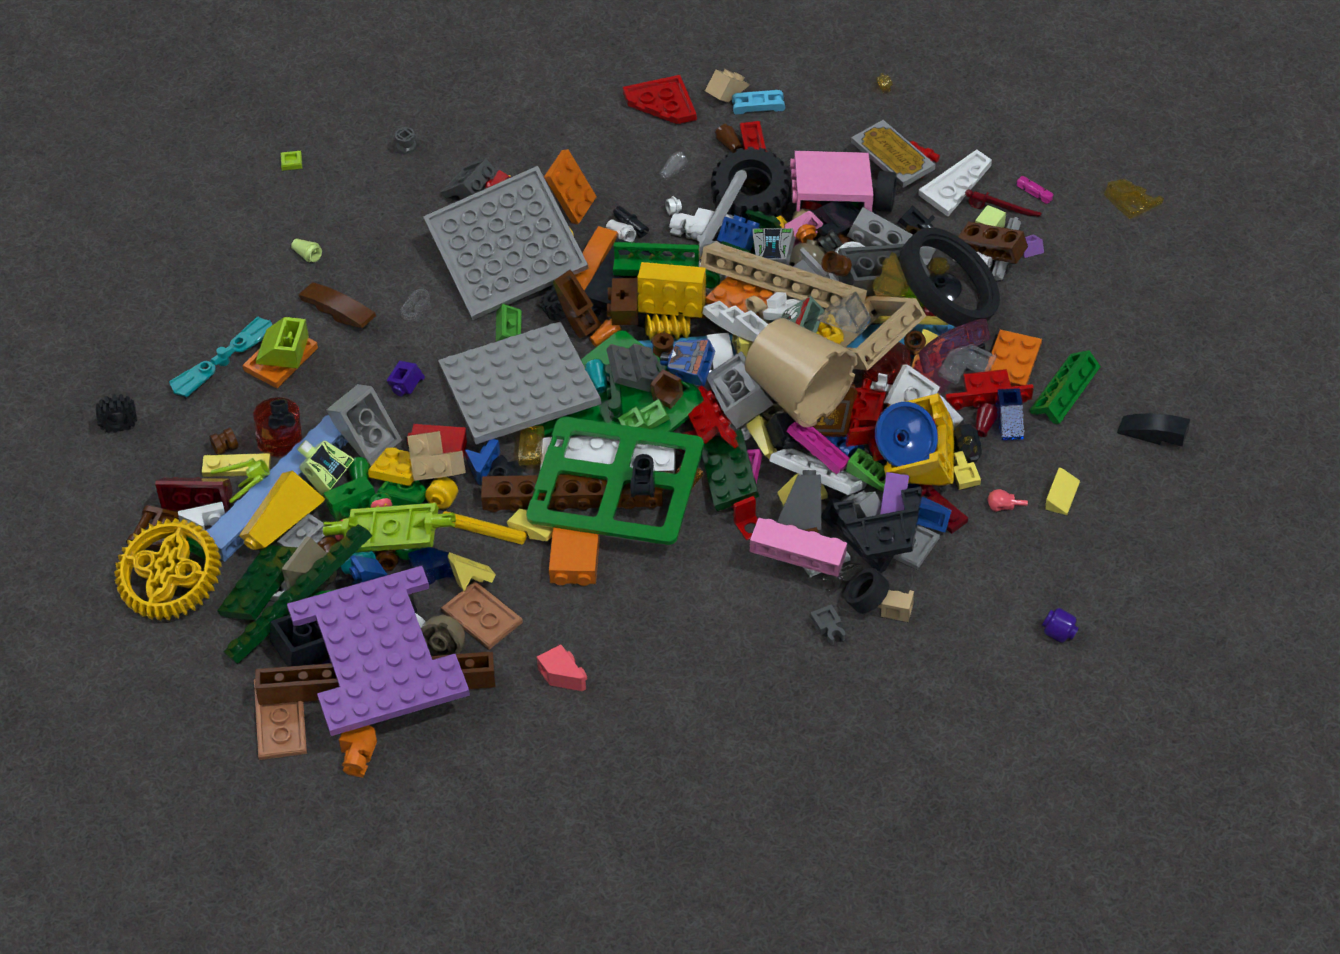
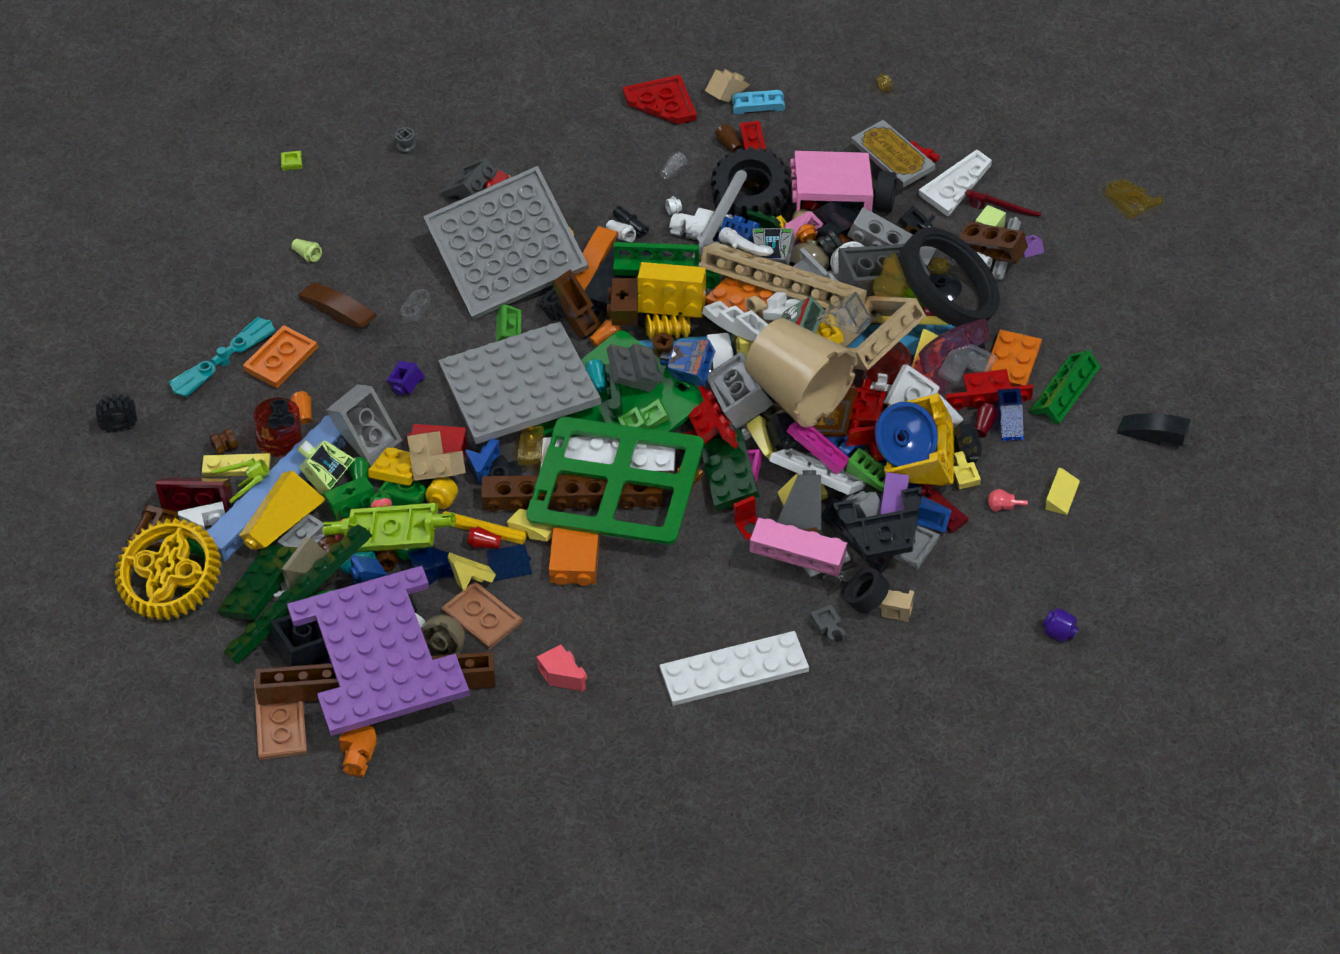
lime slope [256,317,309,368] -> none
orange plate [544,149,597,224] -> none
black piece [631,454,655,498] -> none
reddish brown panel [650,369,683,409] -> none
reddish brown wheel [821,251,852,277] -> none
reddish brown cone [904,331,926,355] -> none
dark pink axle [1016,176,1053,204] -> none
none -> orange cone [290,391,313,425]
none -> red cone [467,526,502,549]
none -> clear blue piece [486,544,532,582]
none -> white plate [660,631,809,706]
none -> white plant [719,227,774,256]

